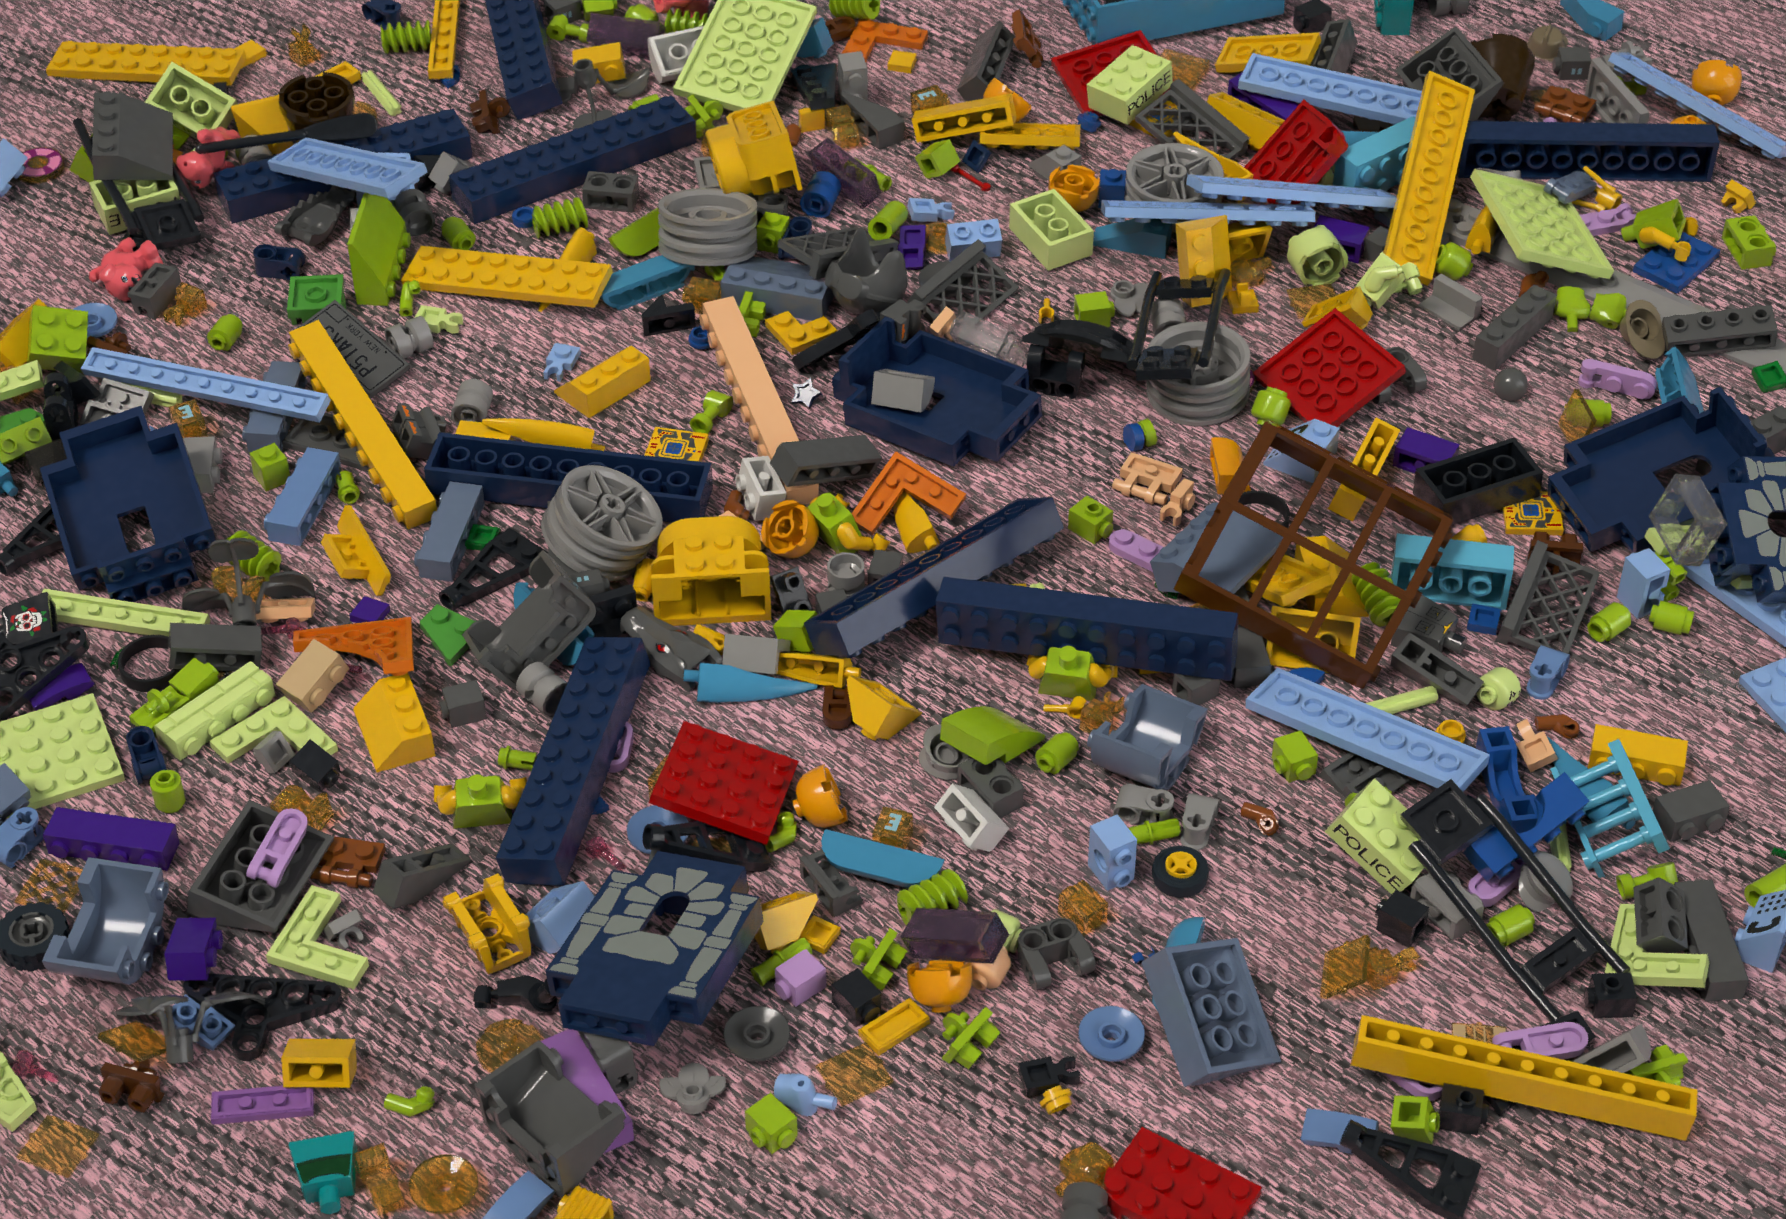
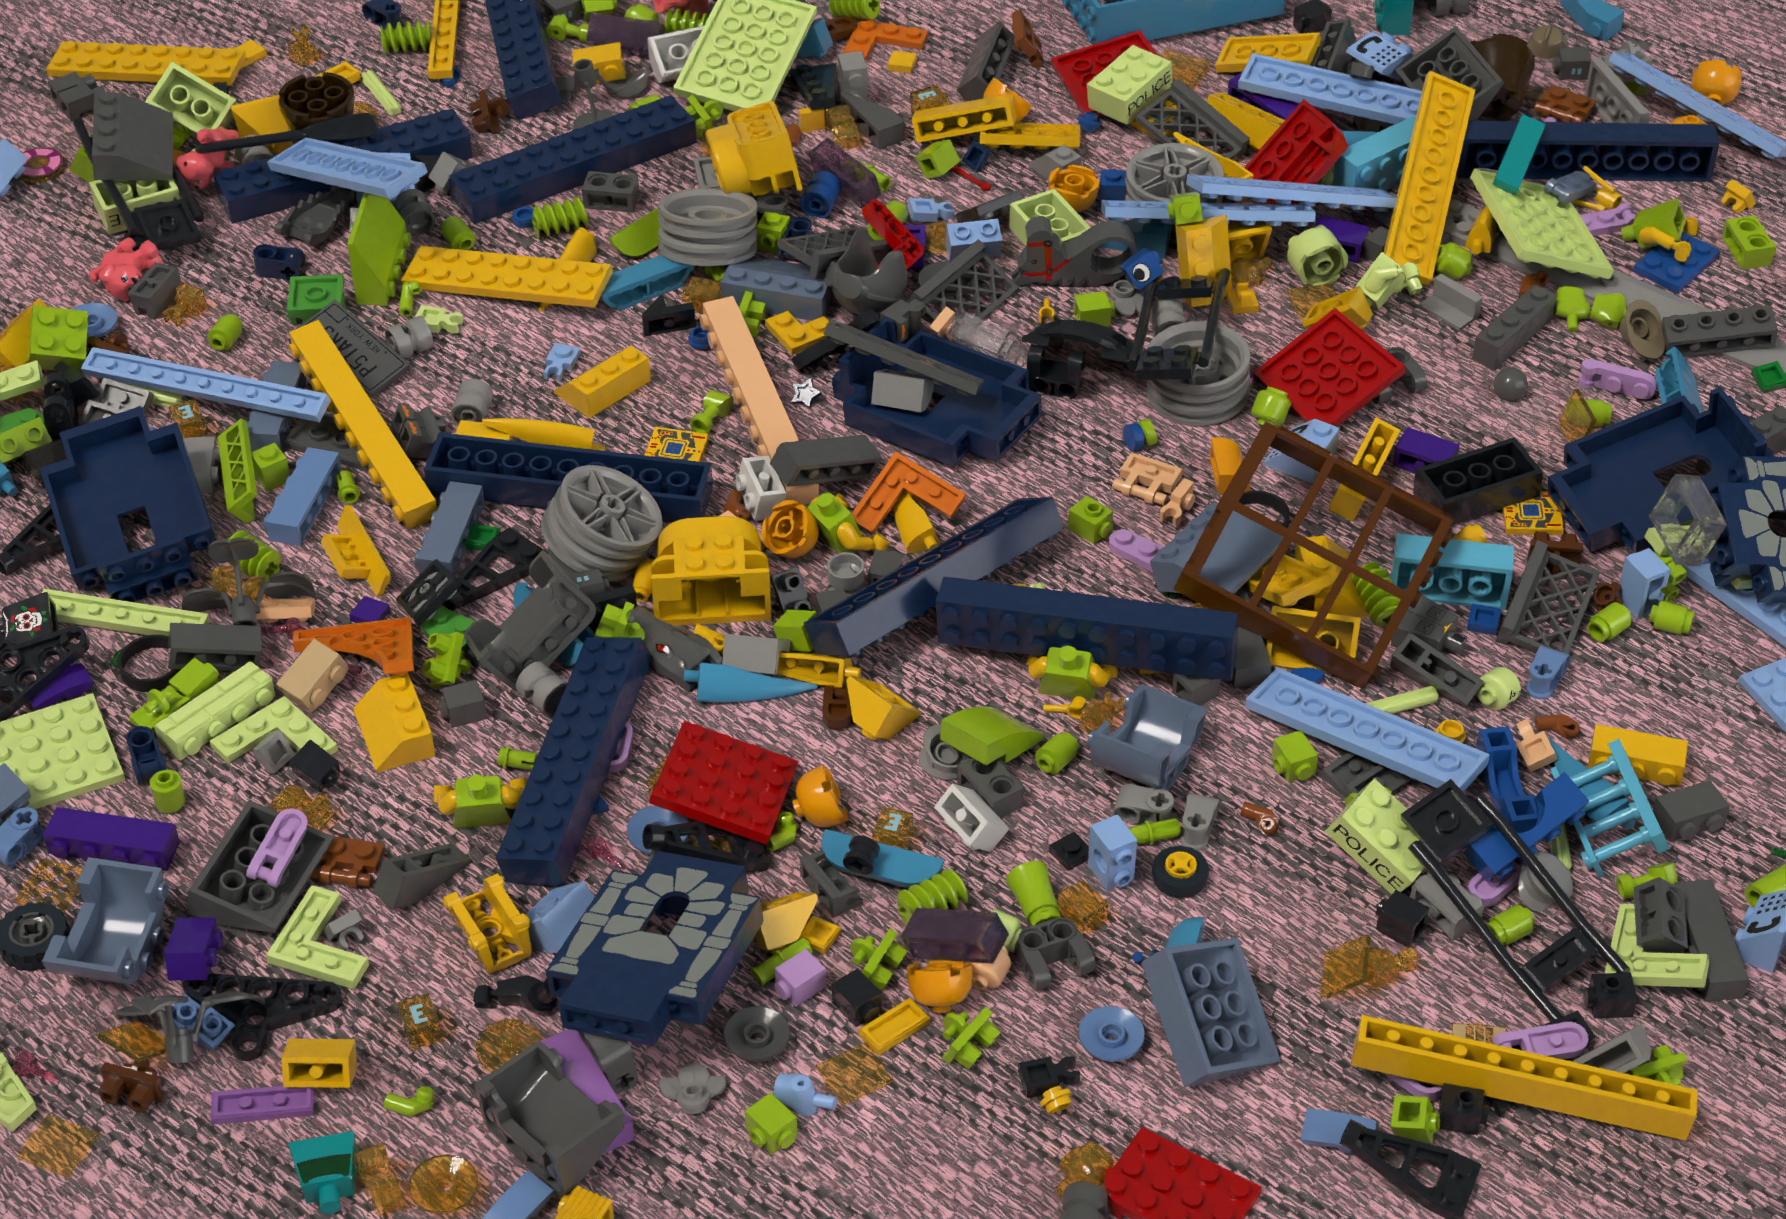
none -> dark grey hips [48,72,106,122]
none -> lime fence [218,418,257,523]
none -> black piece [396,559,462,626]
none -> clear yellow brick [397,993,443,1051]
none -> lime hips [421,632,471,689]
none -> lime hips [594,601,645,640]
none -> dark grey plate [824,319,984,396]
none -> black wheel [843,836,880,875]
none -> red beam [862,199,924,270]
none -> black piece [955,191,1022,223]
none -> lime plant [1006,861,1061,926]
none -> dark grey animal [1011,216,1138,287]
none -> black plate [1049,832,1089,871]
none -> blue brick [1119,248,1165,290]
none -> lime brick [1167,191,1203,225]
none -> light blue slope [1346,31,1414,82]
none -> dark grey beam [1346,62,1374,79]
none -> teal tile [1492,114,1546,195]
none -> reddish brown plate [1593,582,1623,612]

